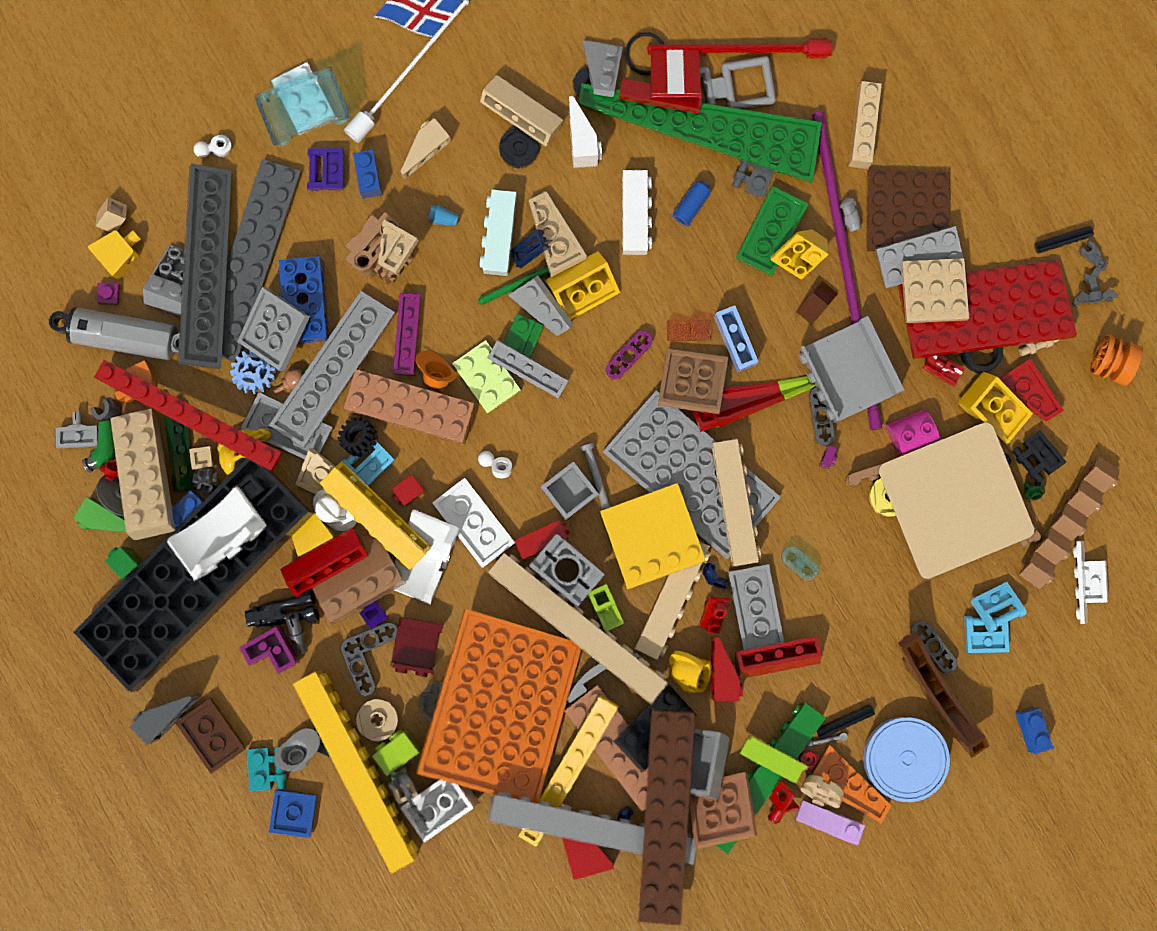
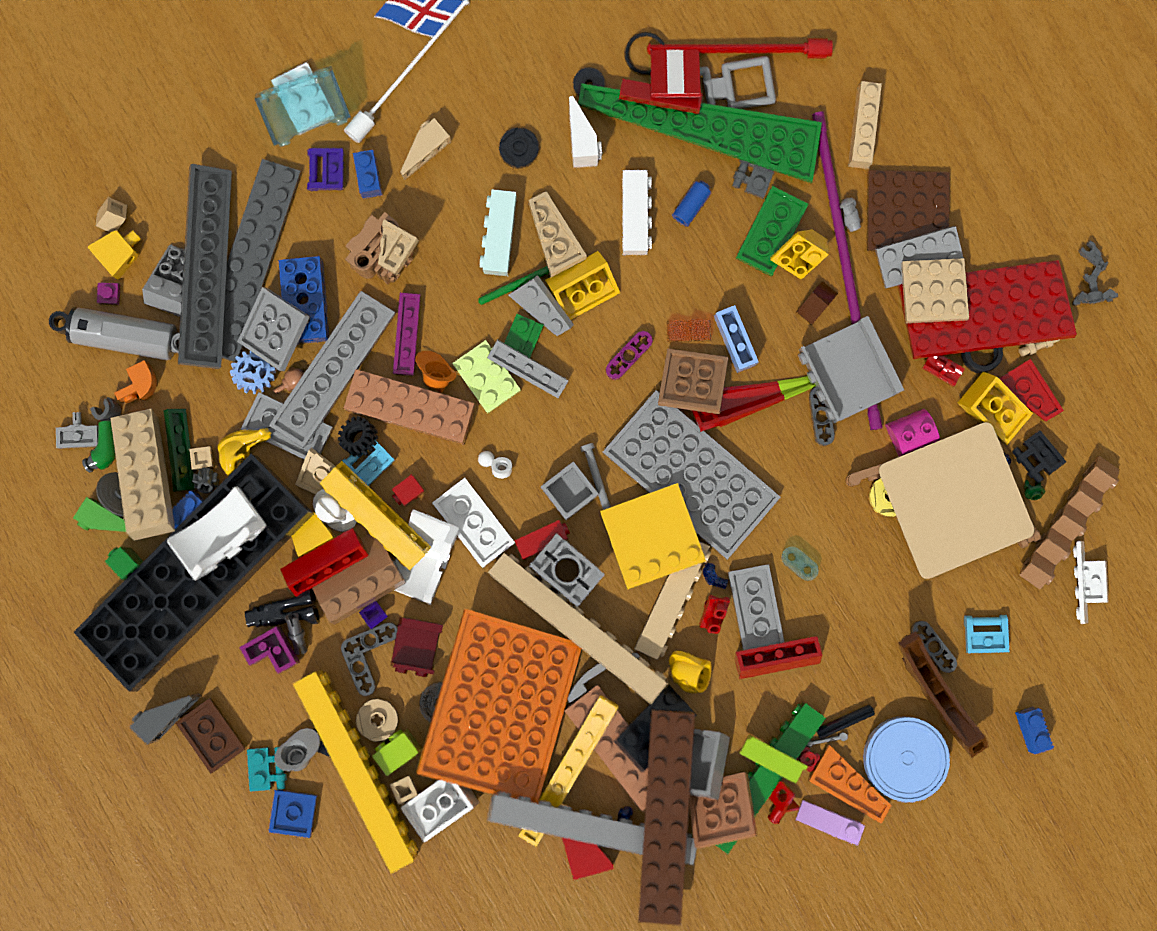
red plate [94,359,283,471] -> none
red plate [99,460,119,480] -> none
white plate [194,135,232,158] -> none
dark grey piece [389,765,429,833] -> none
dark azure cone [428,204,459,226] -> none
tan brick [480,75,563,146] -> none
dark blue tile [511,229,549,268] -> none
light grey wing [582,40,623,97] -> none
lime brick [588,584,624,632] -> none
tan brick [711,439,761,566] -> none
red slope [711,636,744,701] -> none
tan plate [801,775,844,808] -> none
magenta plate [819,446,838,469] -> none
medium azure plate [971,582,1027,633] -> none
black axle [1034,226,1094,254] -> none
orange wheel [1090,334,1143,386] -> none

